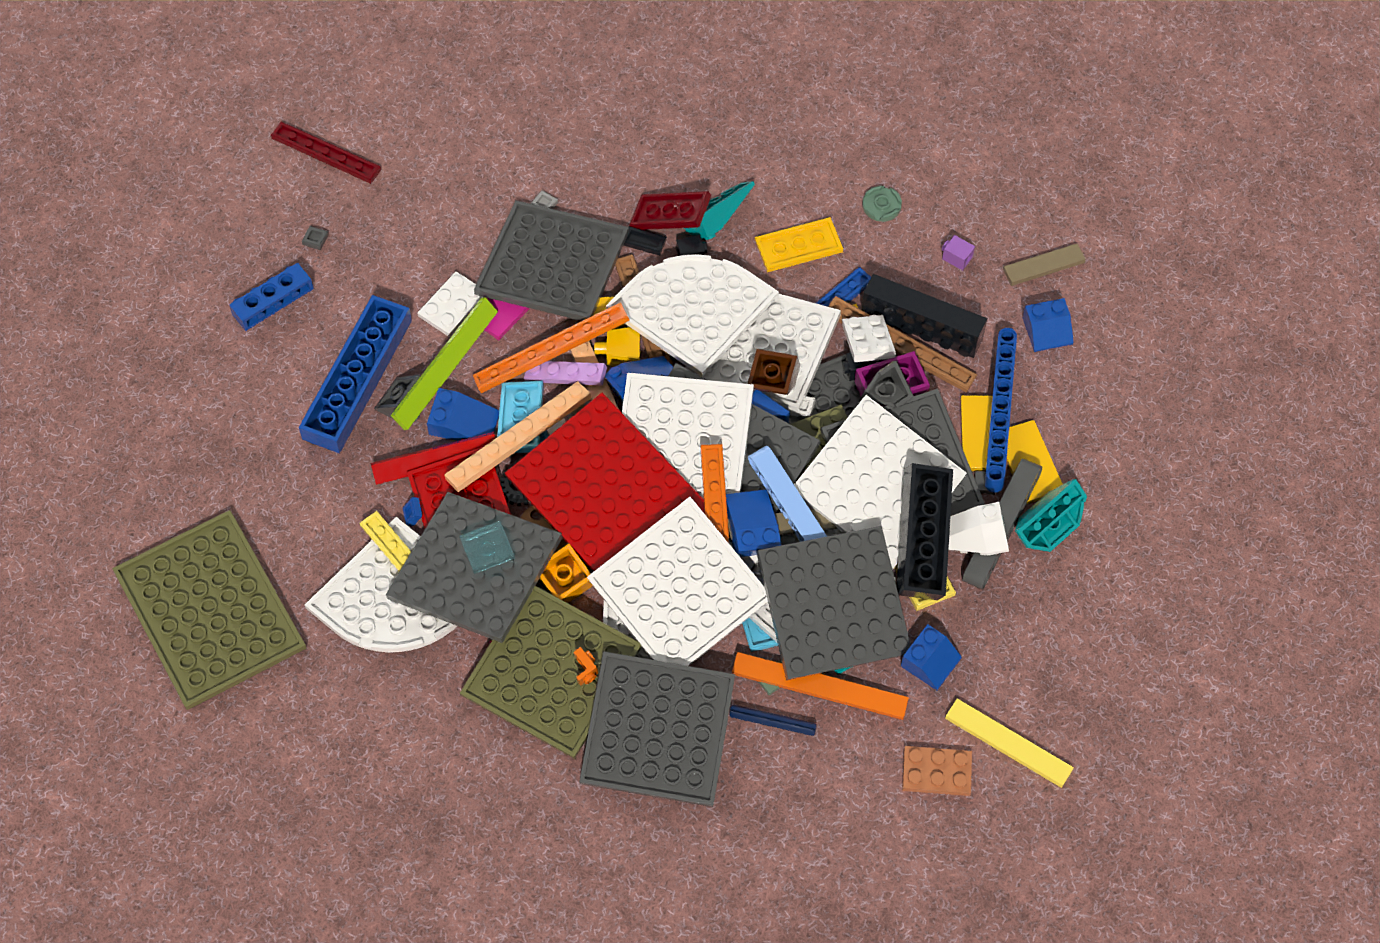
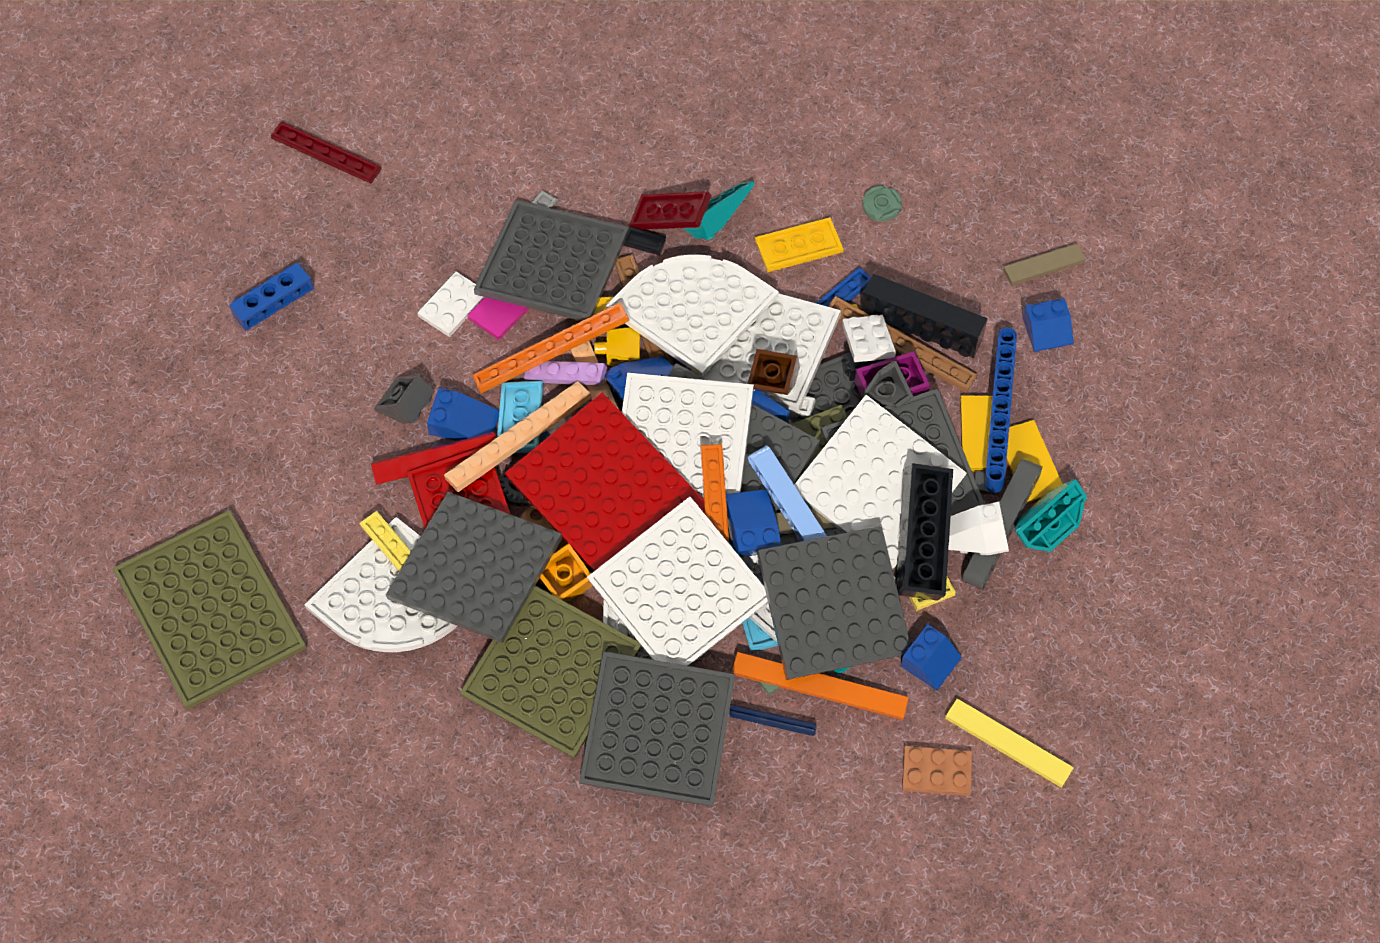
blue brick [299,295,412,454] -> none
dark grey tile [302,226,329,250] -> none
lime tile [391,297,498,430] -> none
blue tile [403,497,422,526] -> none
clear light blue tile [459,521,515,574] -> none
orange bracket [574,647,598,686] -> none
black brick [676,235,708,256] -> none
medium lavender brick [942,235,975,271] -> none

